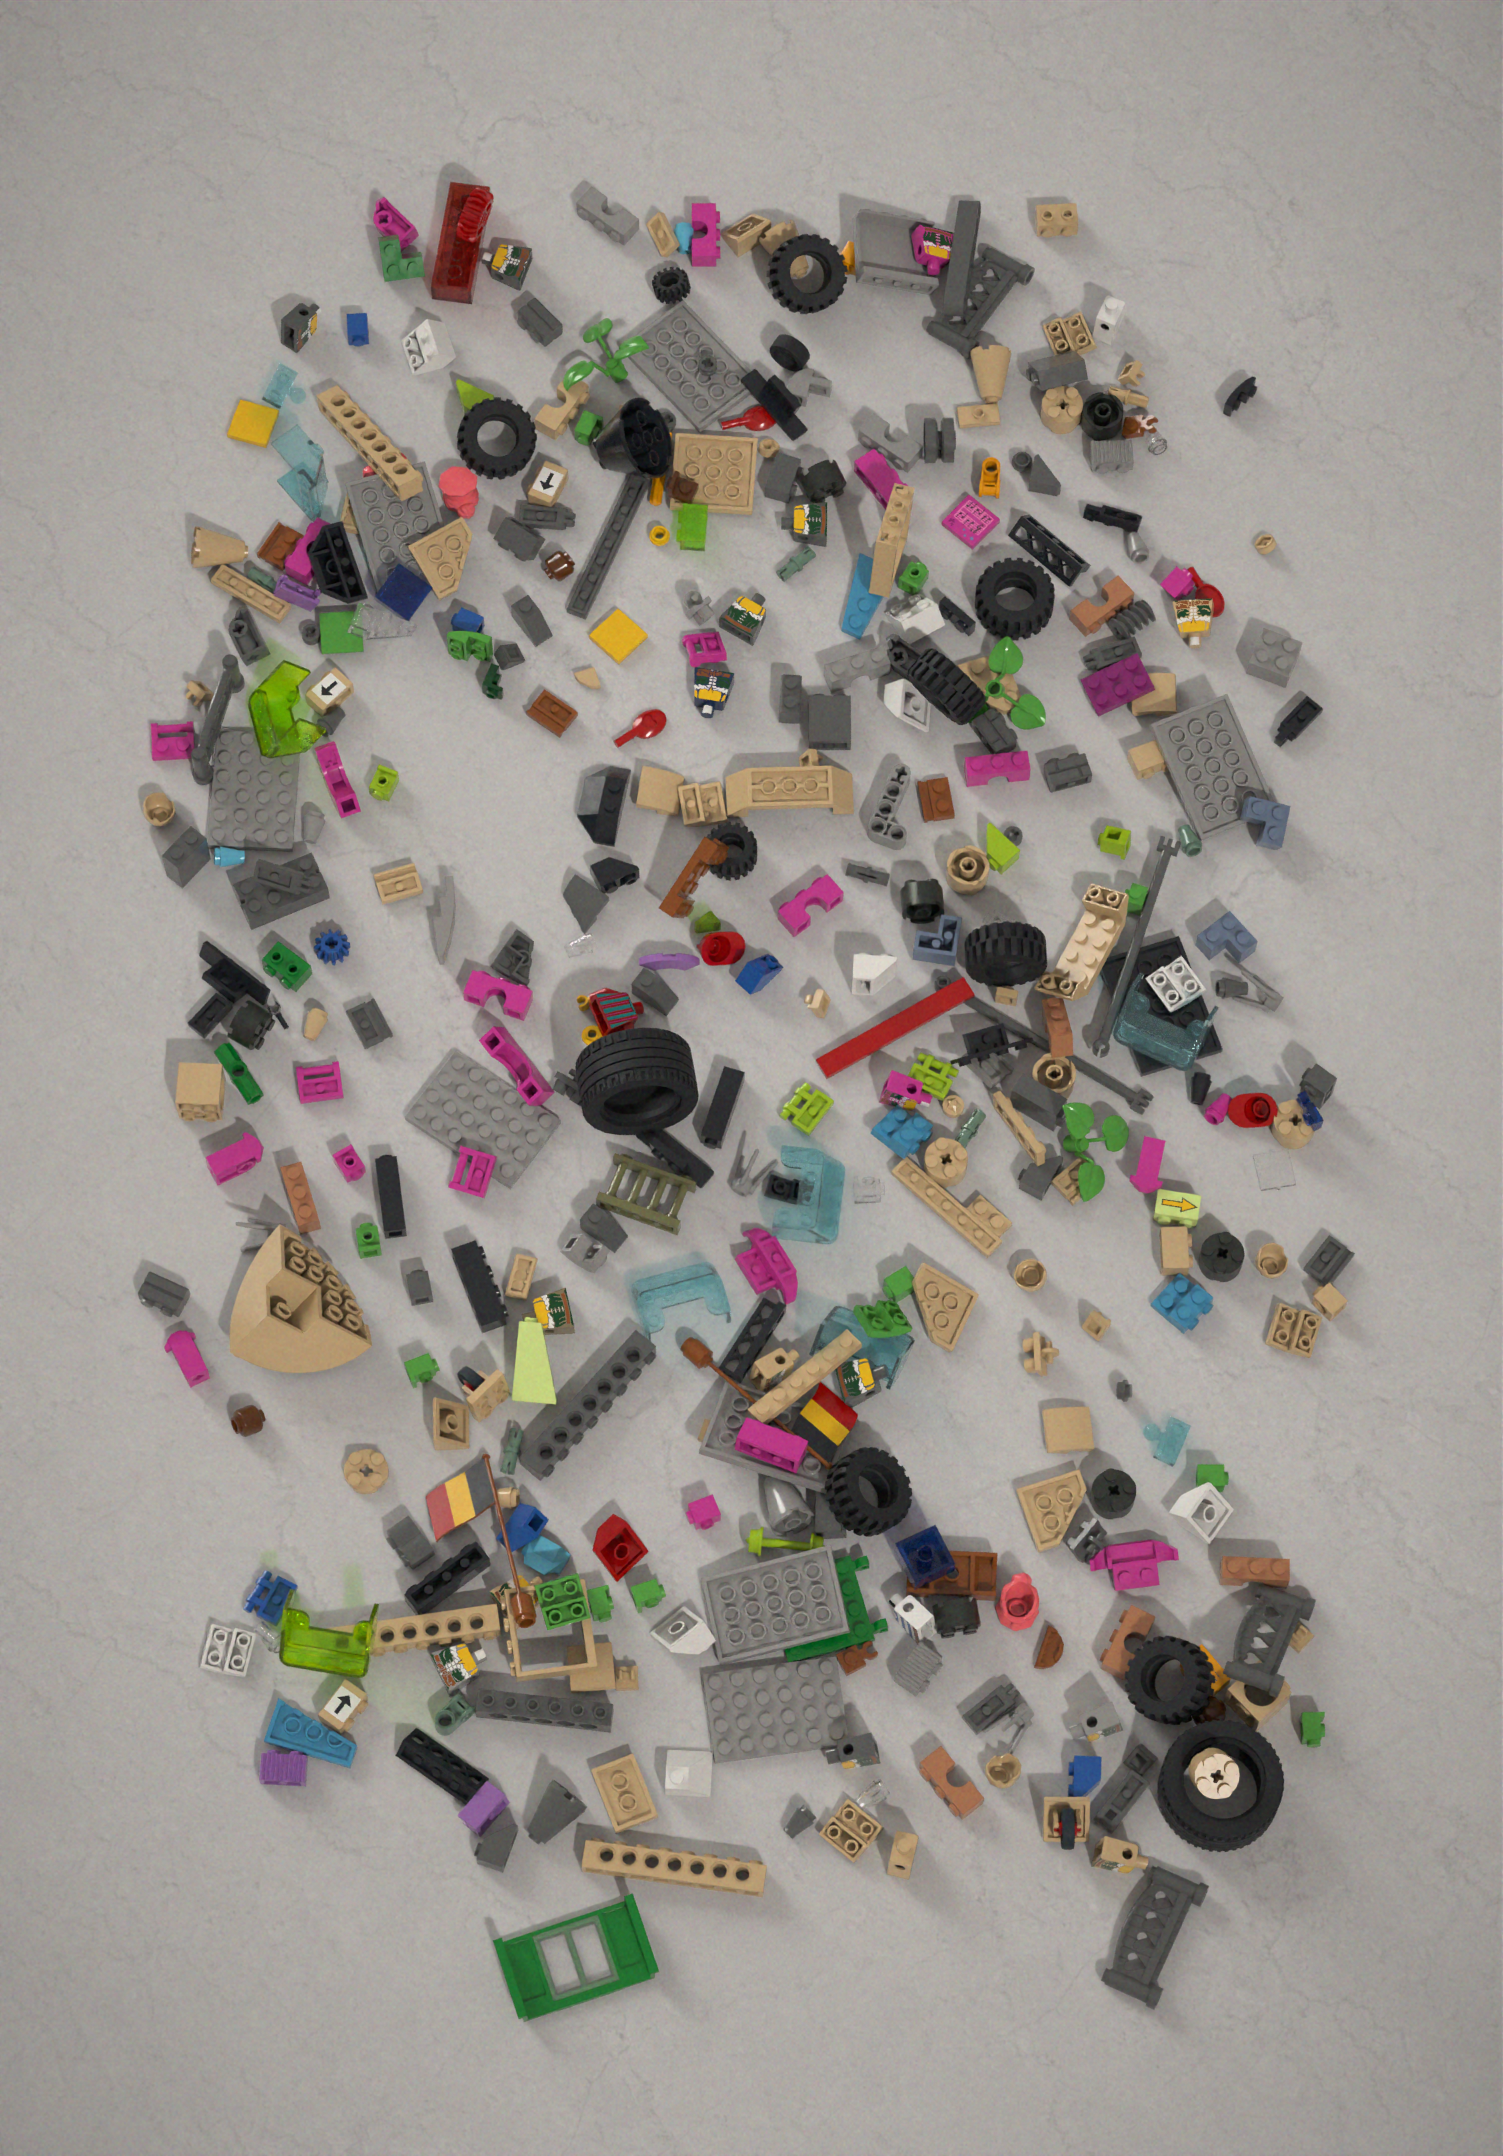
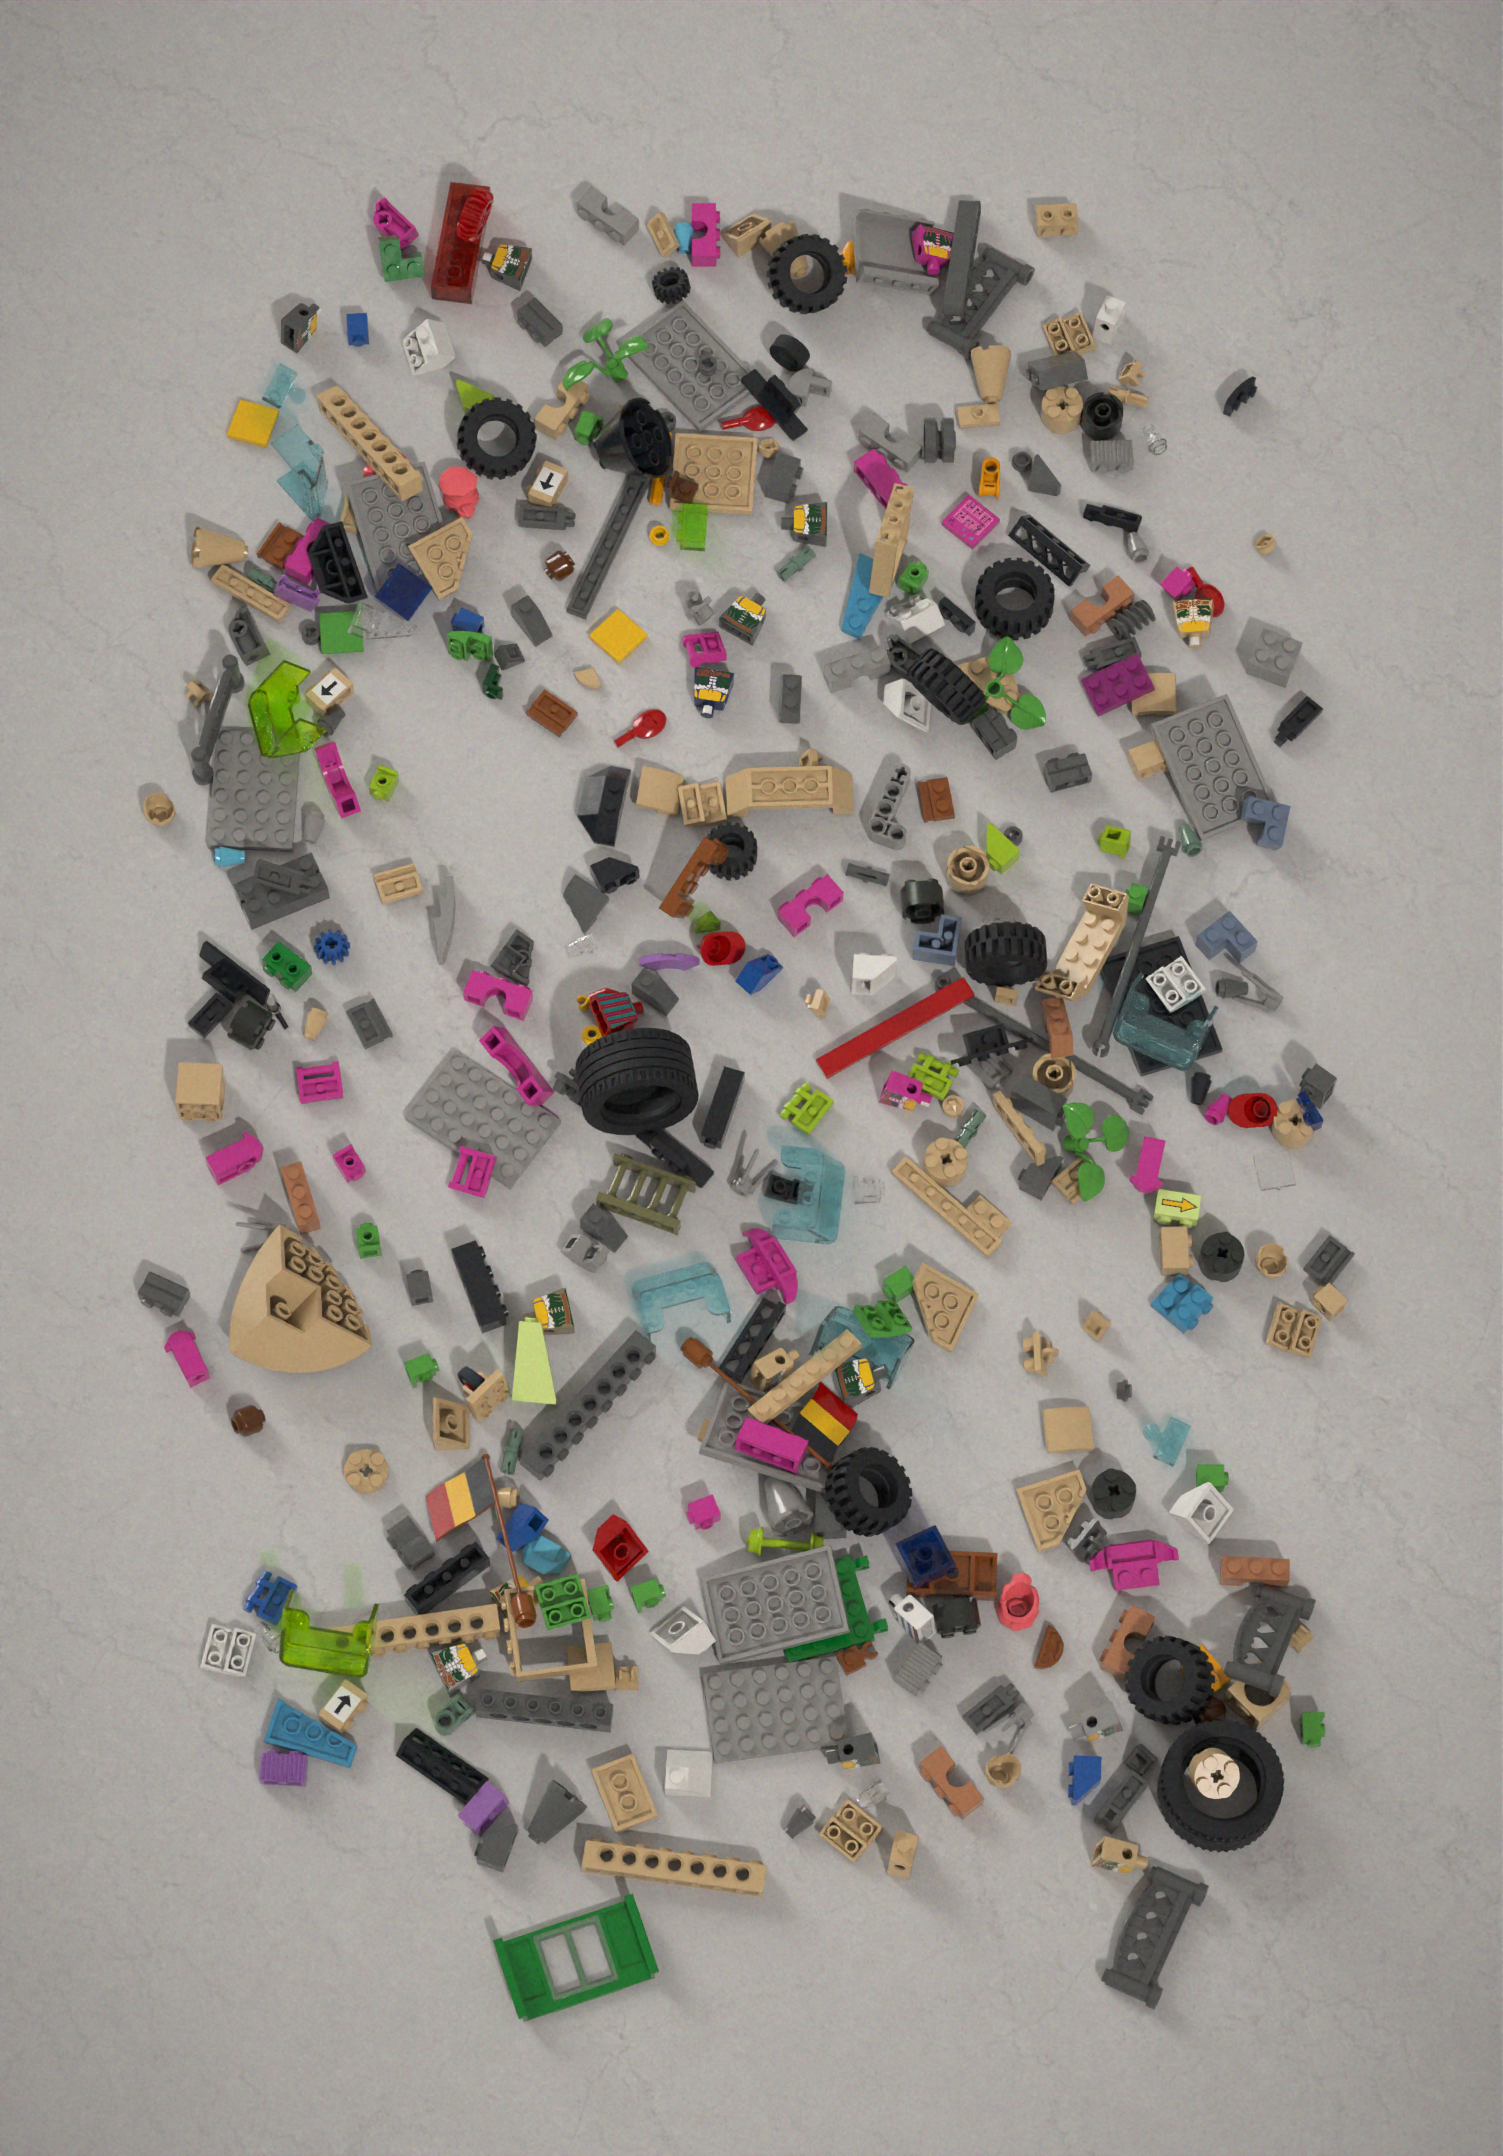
dark pink plate [151,721,195,761] -> none
dark grey brick [162,826,211,889] -> none
green piece [214,1042,264,1105] -> none
black brick [375,1155,407,1239] -> none
dark grey brick [493,517,546,562] -> none
tan plate [505,1253,538,1301] -> none
pearl dark grey brick [799,460,846,503] -> none
dark grey brick [808,694,851,750] -> none
dark azure plate [870,1105,933,1159] -> none
dark pink arch [964,750,1031,787] -> none
tan hair [1014,1259,1047,1292] -> none
tan plate [1043,1797,1090,1850] -> none
dark orange plate [1122,415,1158,439] -> none

